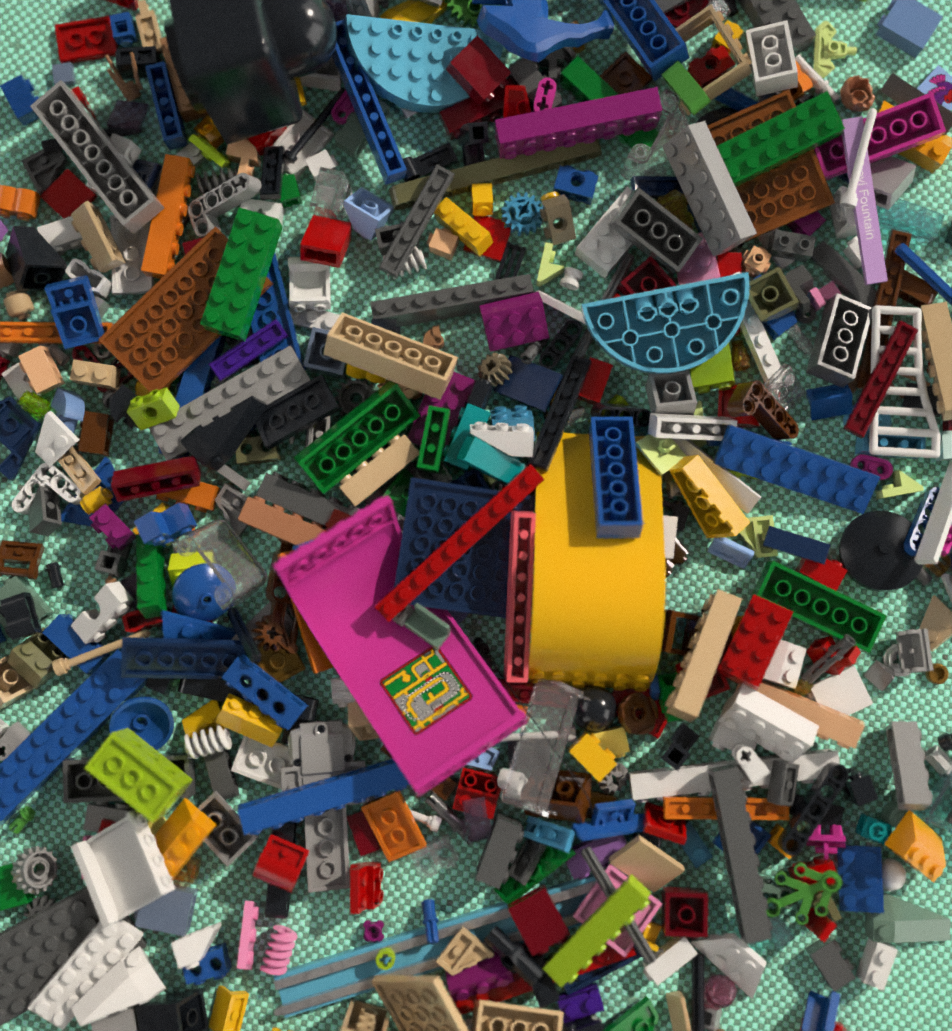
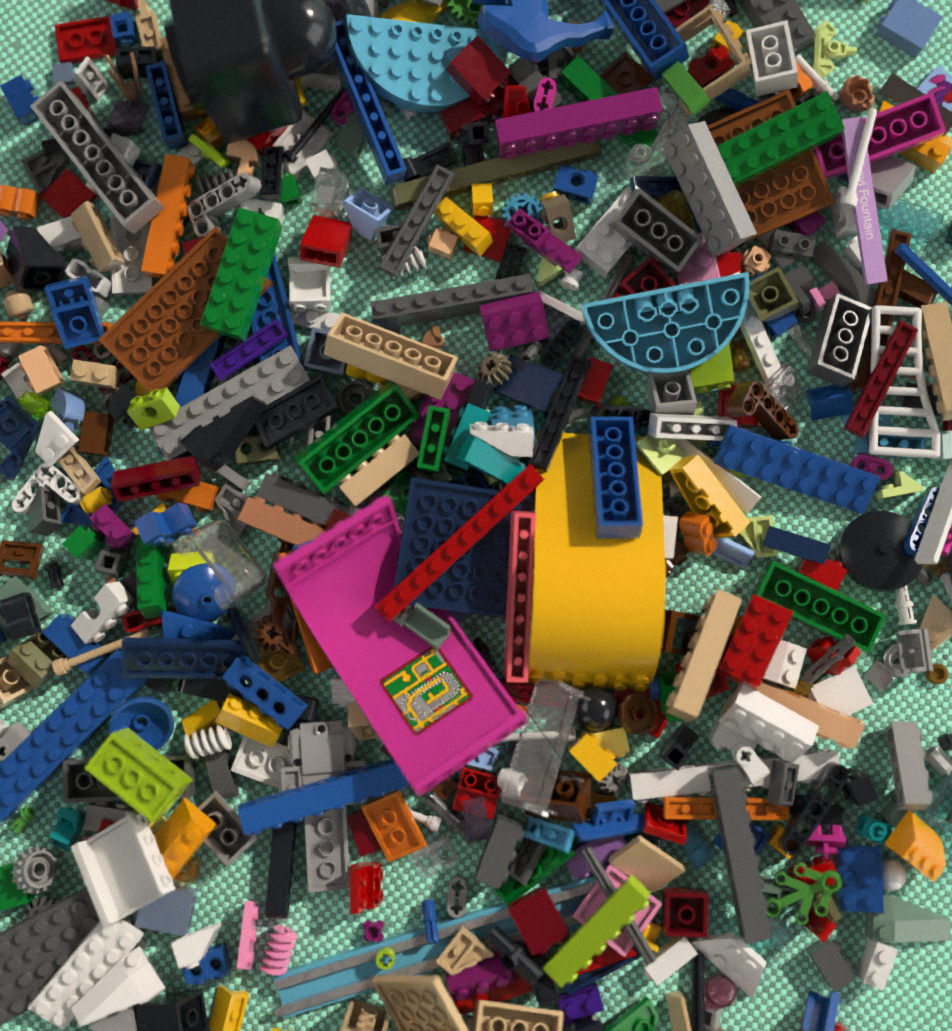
red brick [253,834,310,893] -> none
none -> teal brick [49,807,86,852]
none -> green brick [62,526,107,560]
none -> white slope [73,56,110,102]
none -> light grey beam [447,875,467,918]
none -> magenta slope [506,208,583,274]
none -> orange brick [679,511,717,557]
none -> white pin [894,586,917,625]

